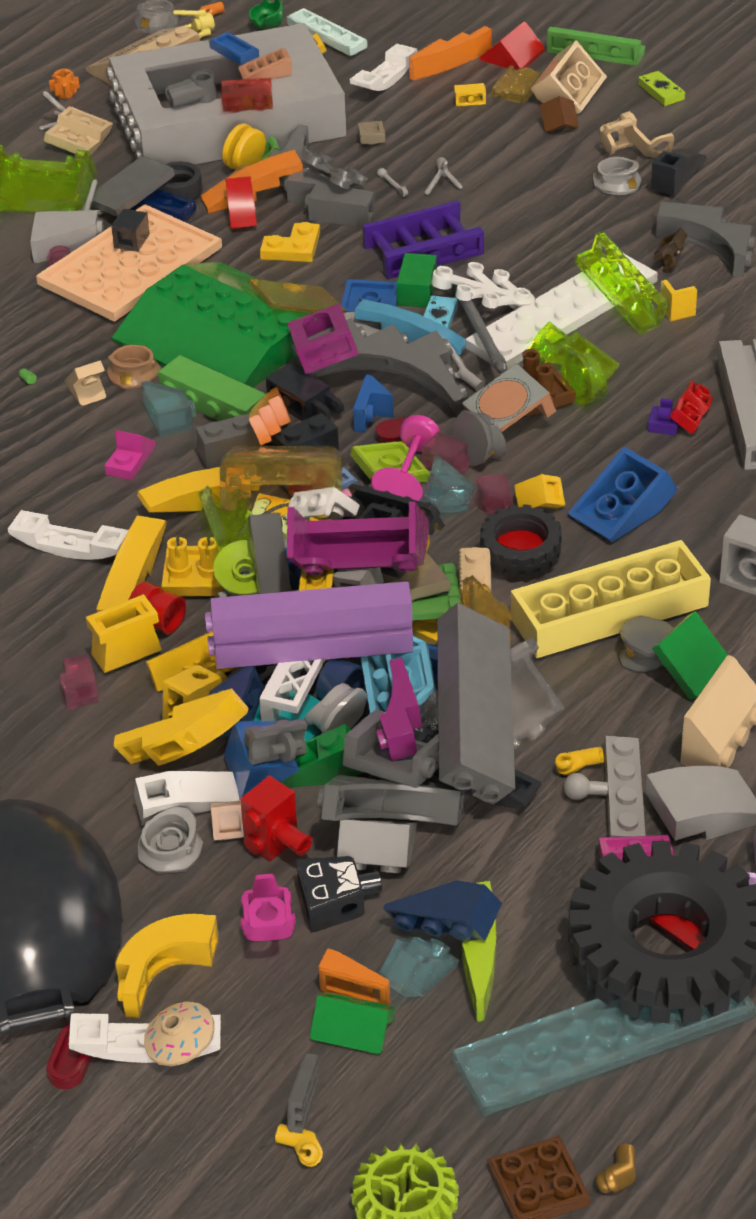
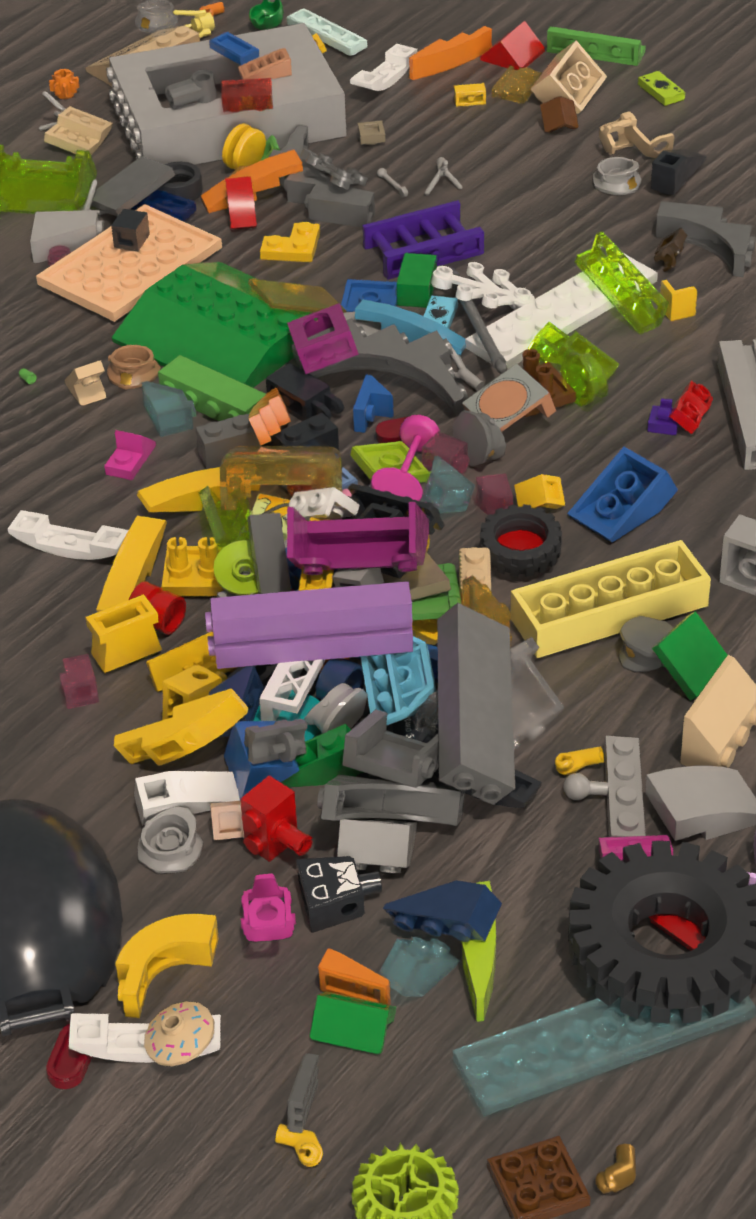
magenta slope [376,657,422,762] -> none

